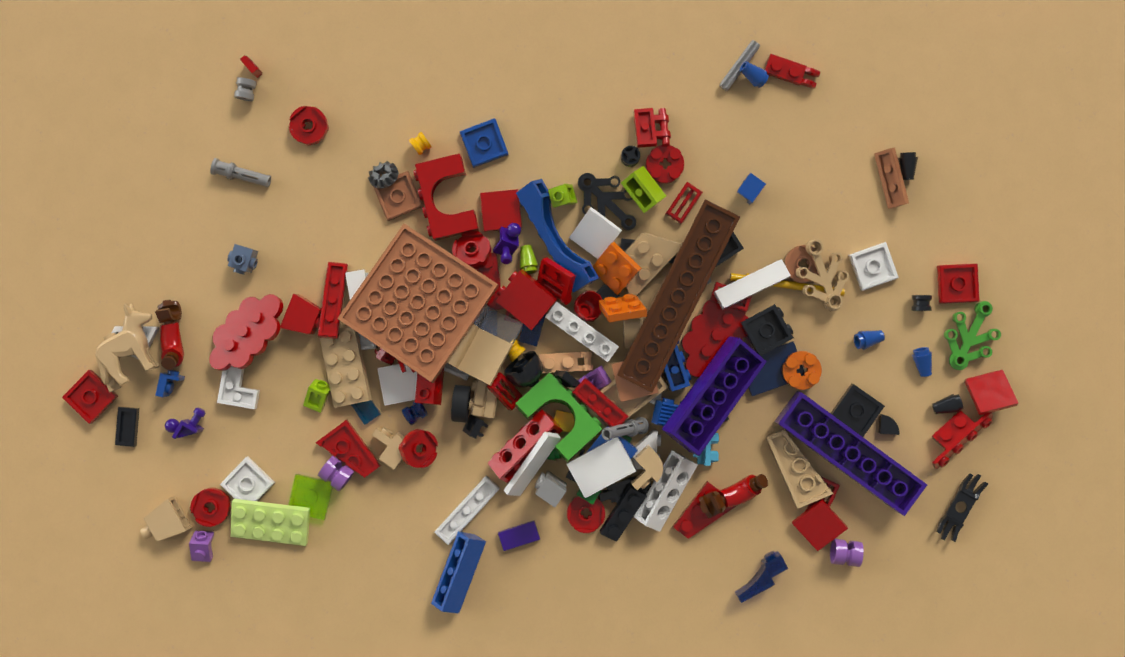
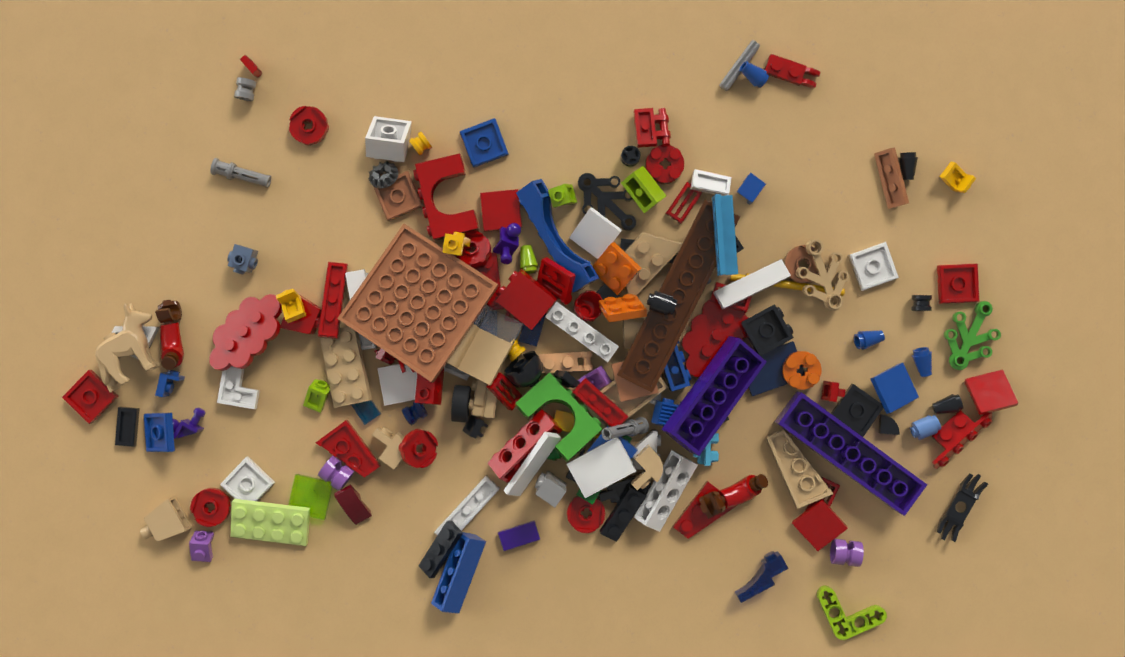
none -> blue tile [144,413,175,452]
none -> yellow bracket [276,289,306,323]
none -> dark red slope [334,484,372,525]
none -> white slope [365,116,412,162]
none -> black plate [418,521,463,578]
none -> yellow bracket [442,232,471,256]
none -> black brick [646,291,677,315]
none -> white tile [690,169,732,196]
none -> dark azure fence [712,194,738,276]
none -> lime beam [817,586,887,640]
none -> red tile [821,381,846,402]
none -> blue tile [870,363,919,414]
none -> medium blue brick [910,415,941,440]
none -> yellow bracket [939,162,976,193]

